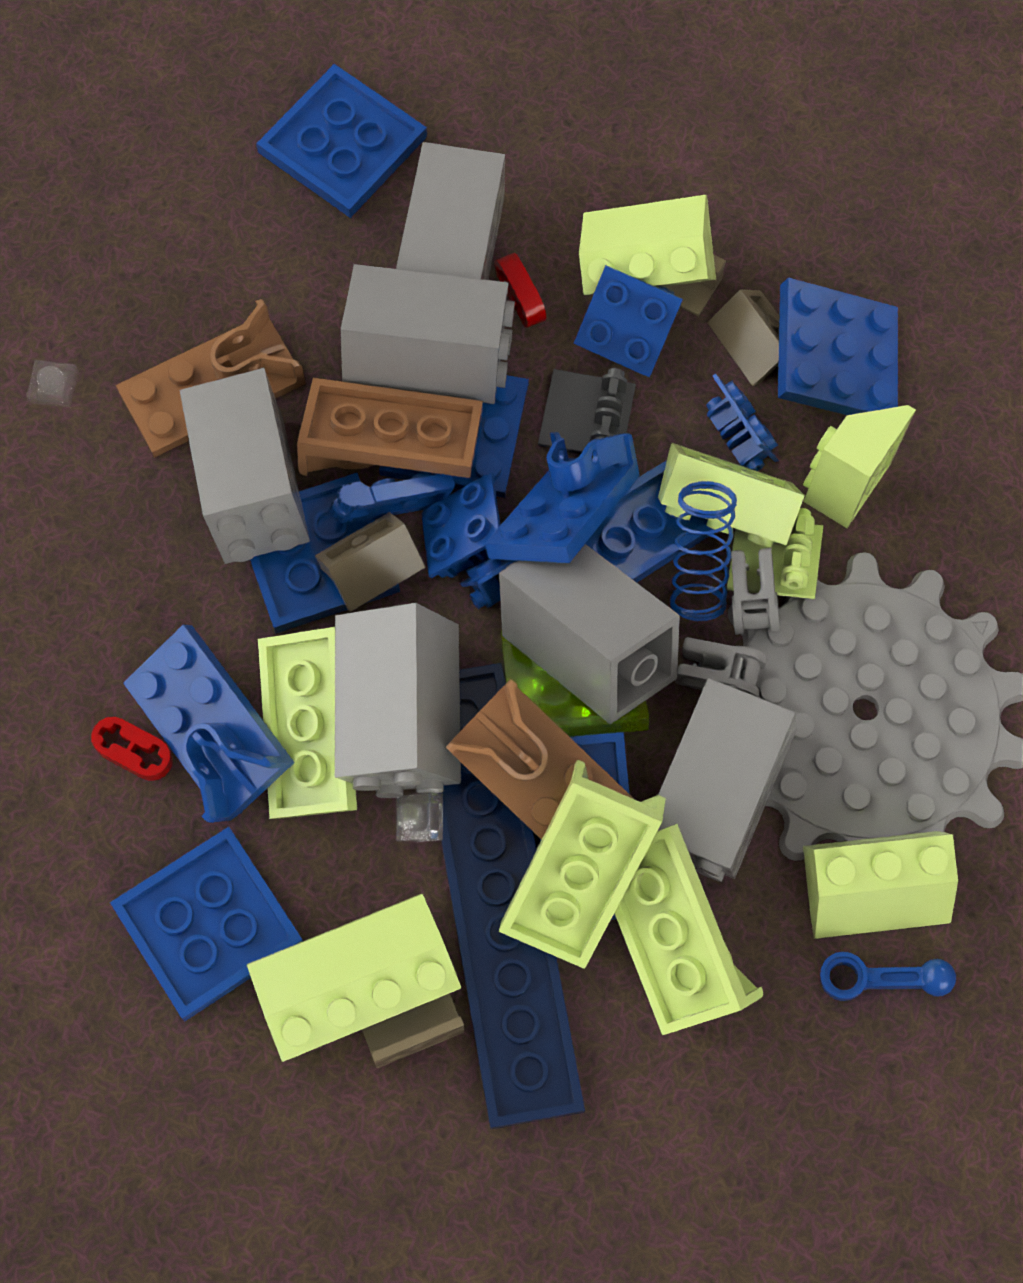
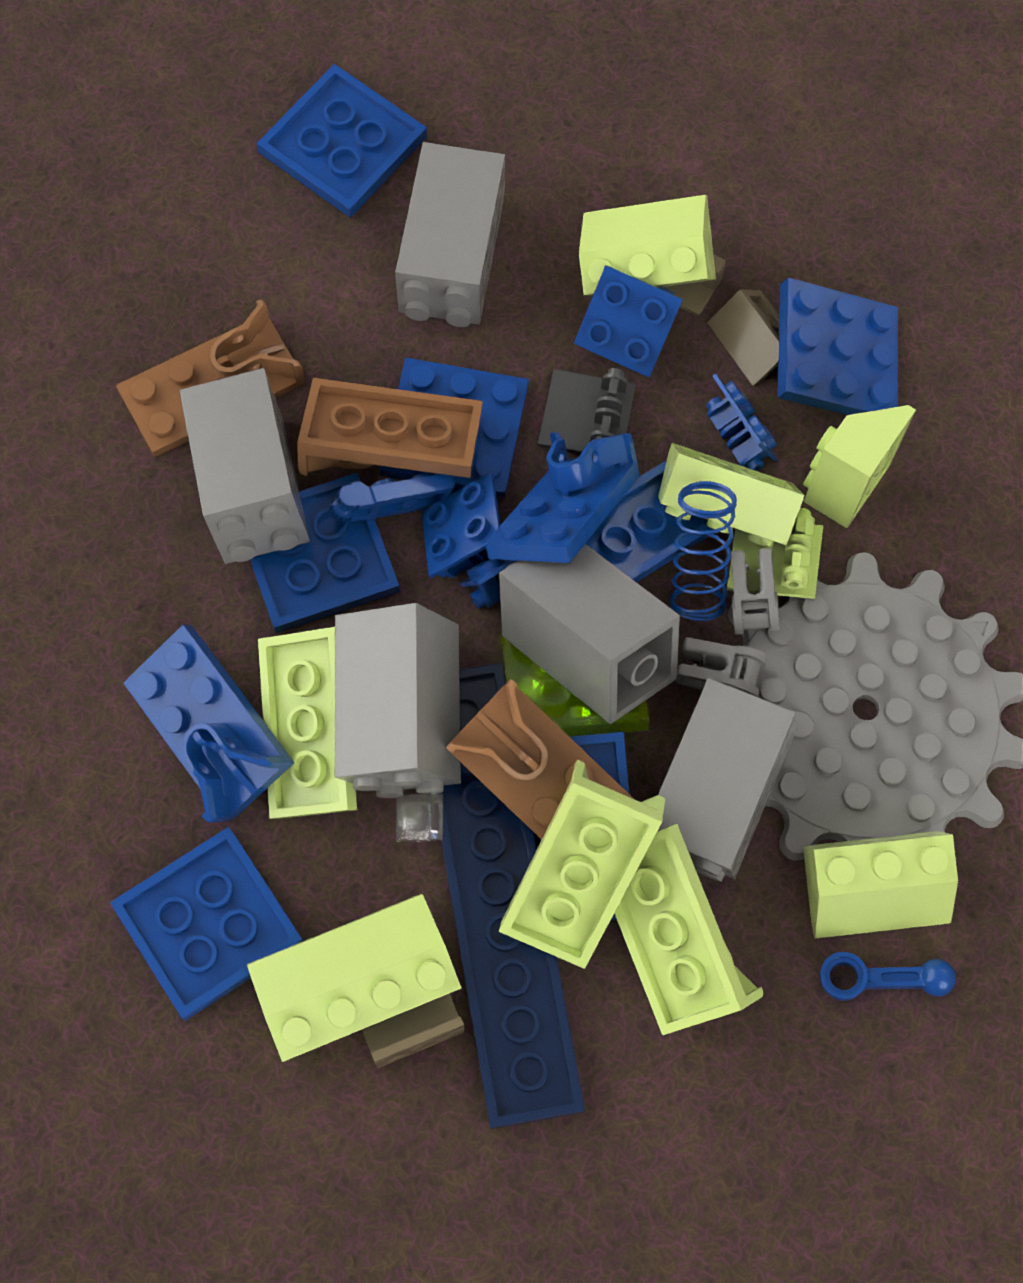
clear plate [26,360,78,408] -> none
red beam [91,717,173,781] -> none
dark tan panel [315,512,425,612] -> none
light grey brick [341,264,515,404] -> none
red beam [494,253,546,328] -> none

